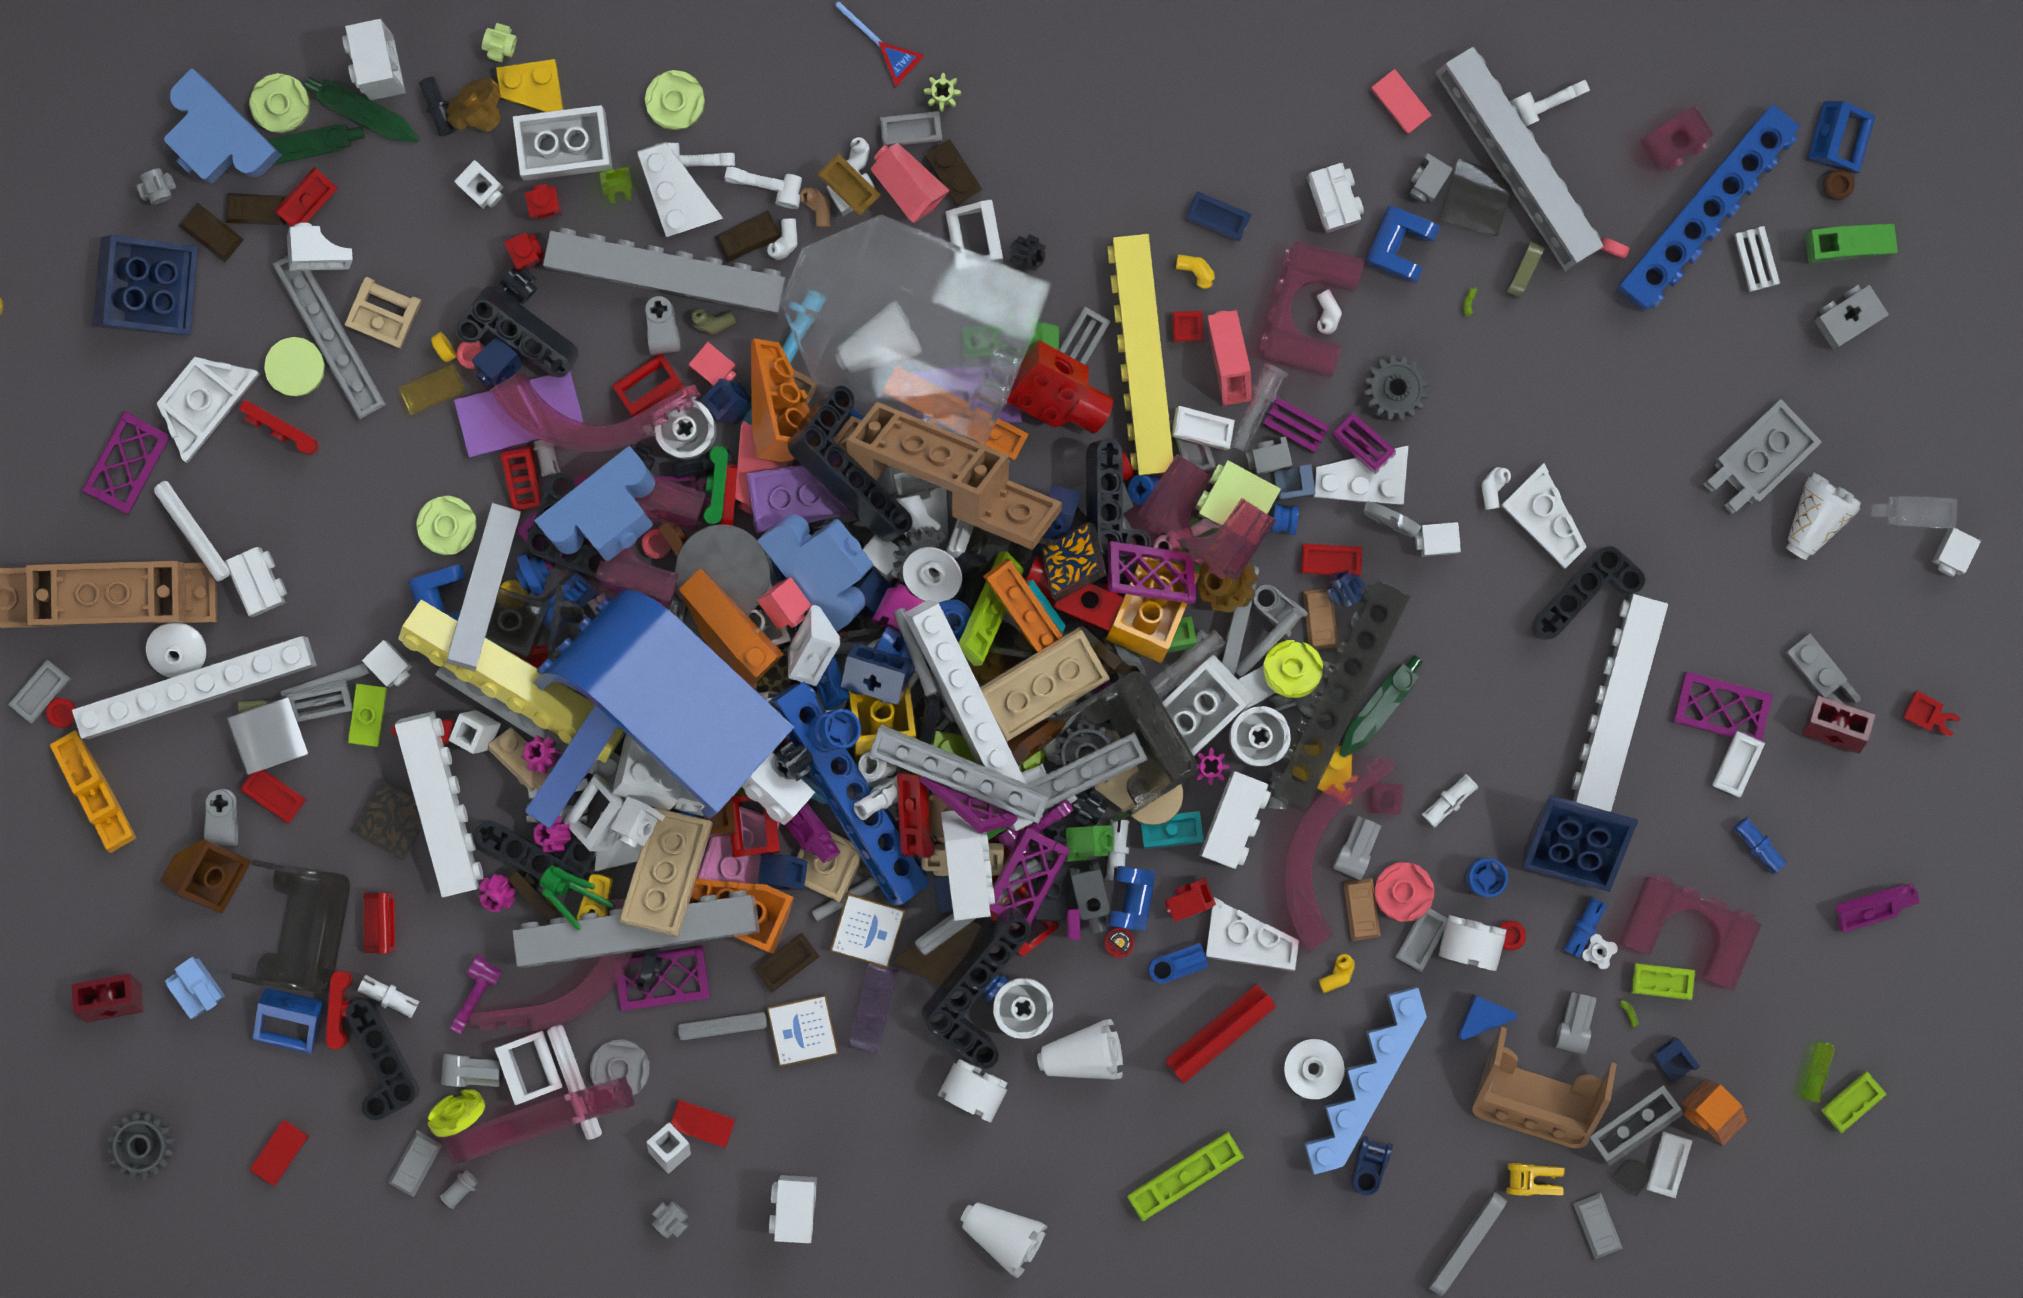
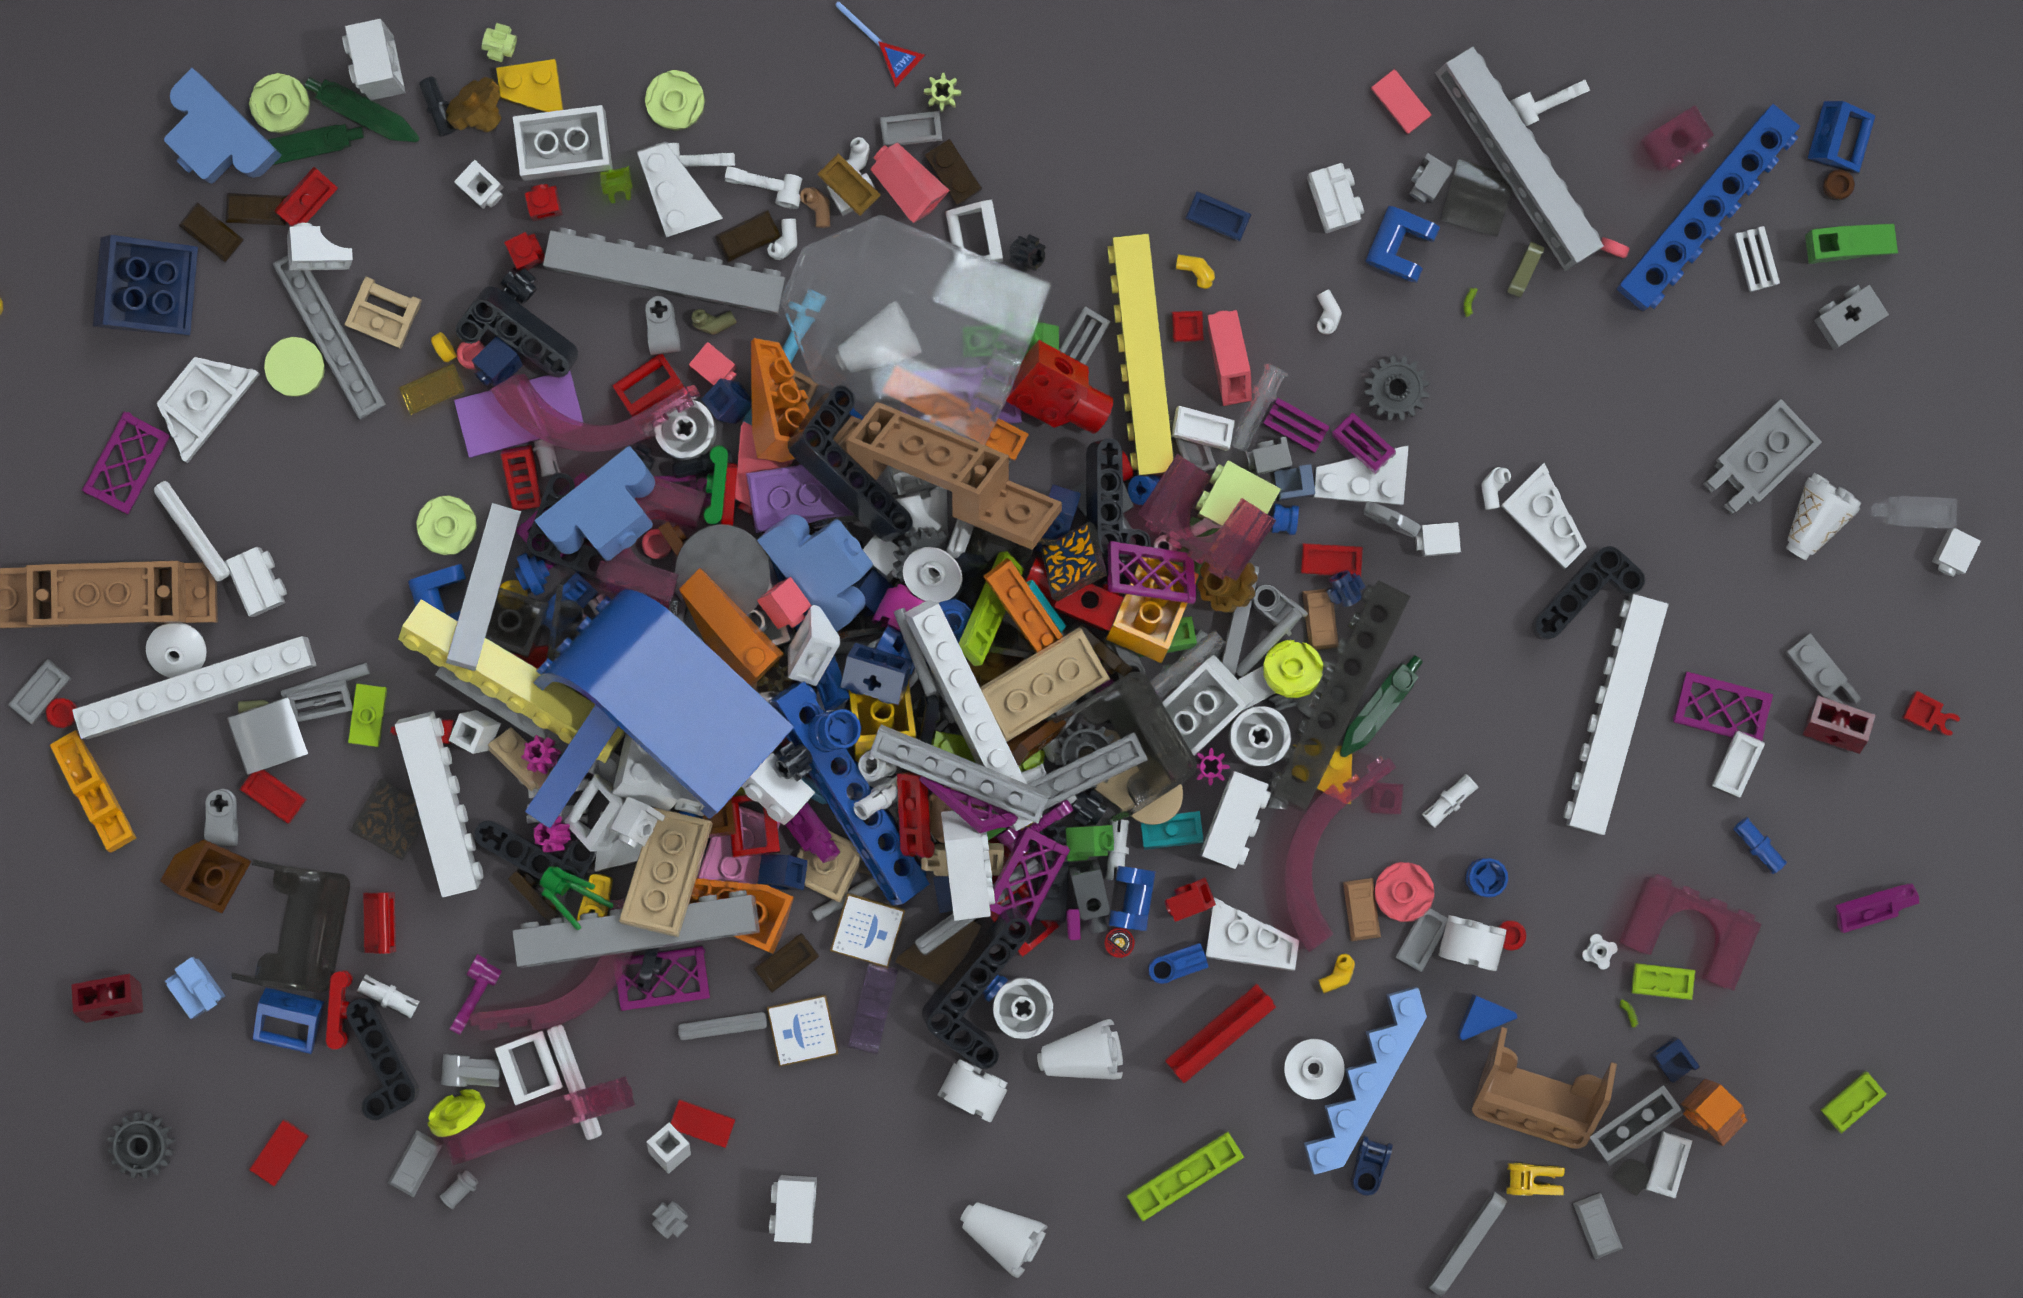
light grey gear [136,168,176,205] -> none
red plate [239,399,319,455] -> none
white brick [362,640,412,687] -> none
dark pink gear [478,874,516,912] -> none
light grey tile [590,1039,650,1099] -> none
clear pink arch [1259,241,1365,377] -> none
light grey piece [1333,816,1381,880] -> none
dark blue slope [1523,795,1638,892] -> none
light grey piece [1555,992,1597,1055] -> none
blue pin [1563,896,1609,958] -> none
clear neon green axle [1801,1042,1835,1103] -> none

